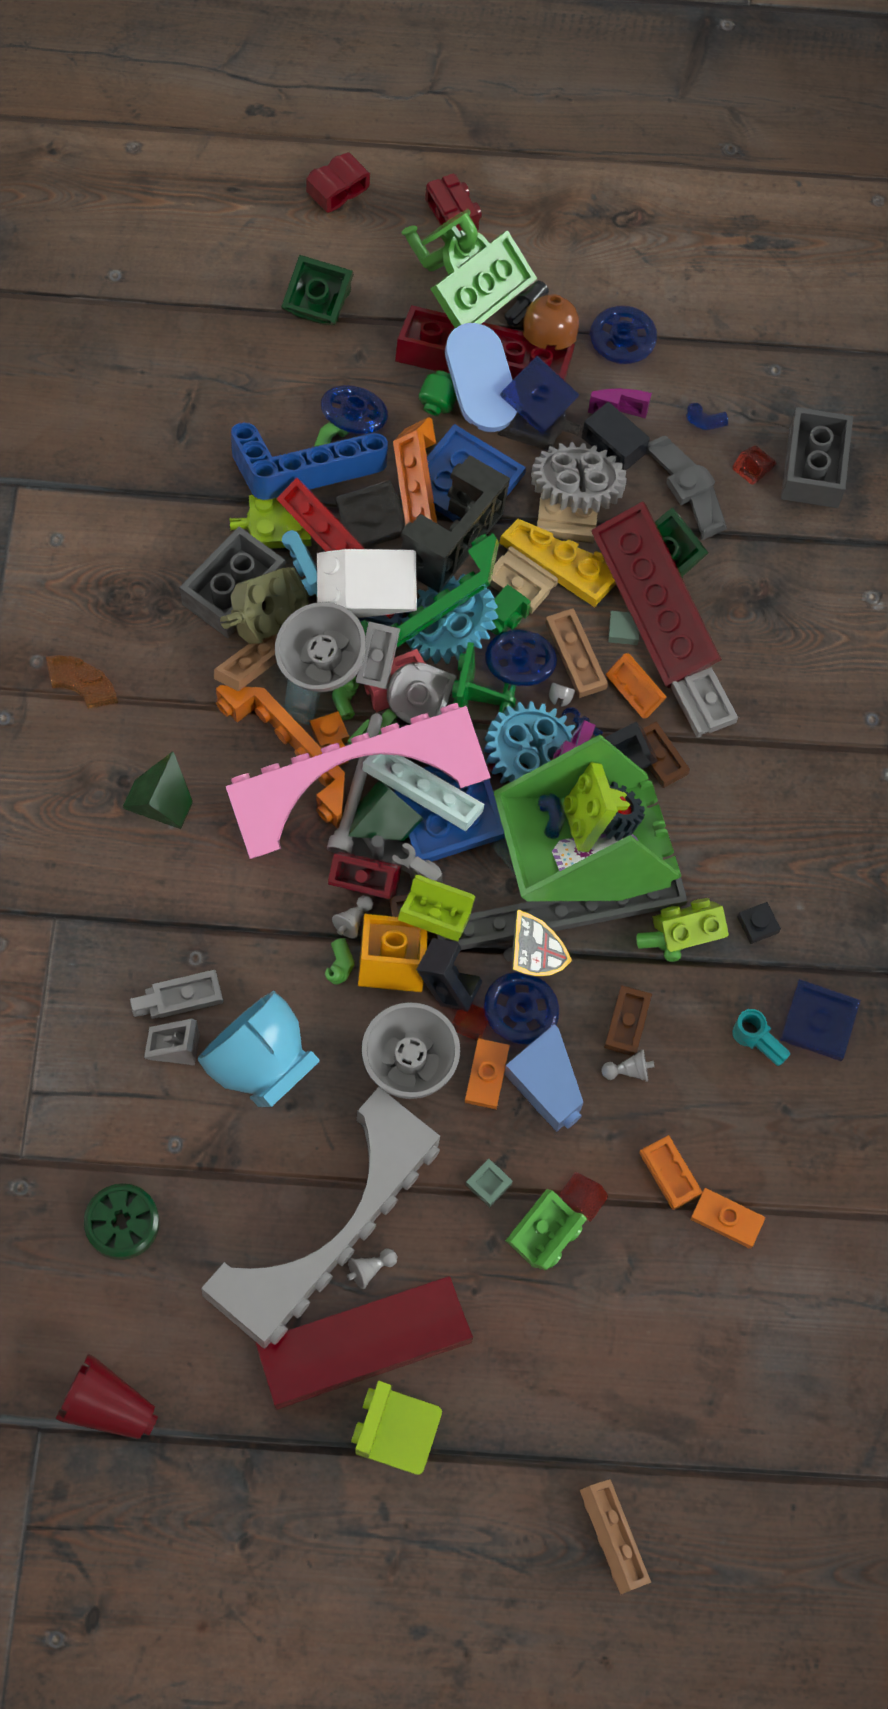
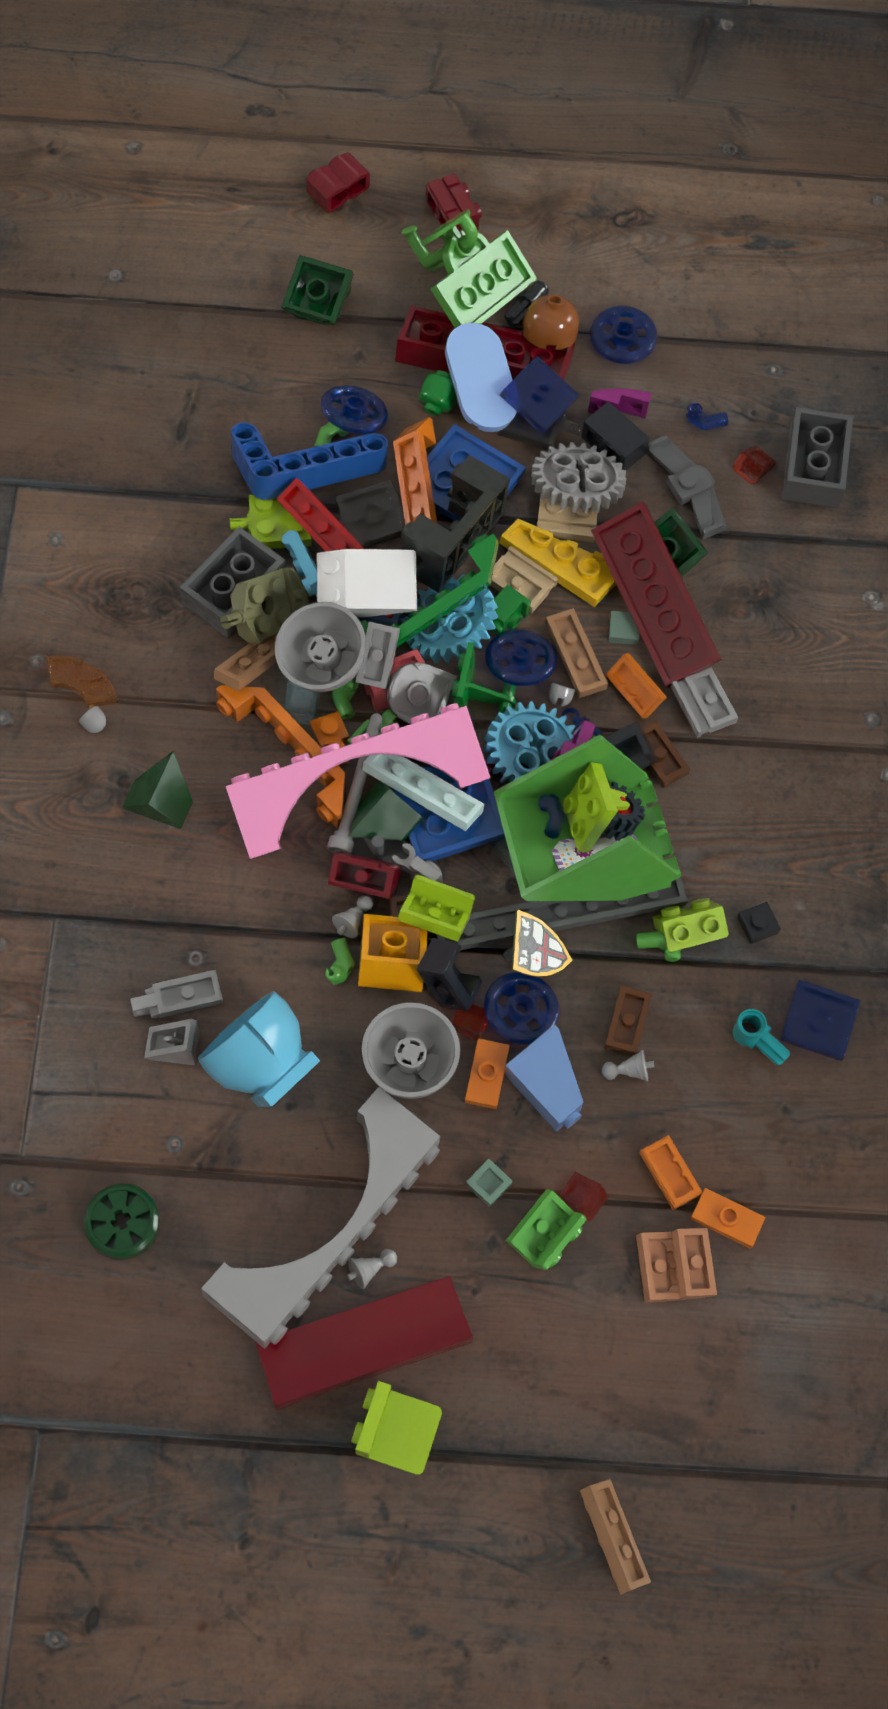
dark red cone [55,1354,158,1439] -> none
none -> light grey hinge [79,706,106,733]
none -> nougat slope [636,1228,717,1303]

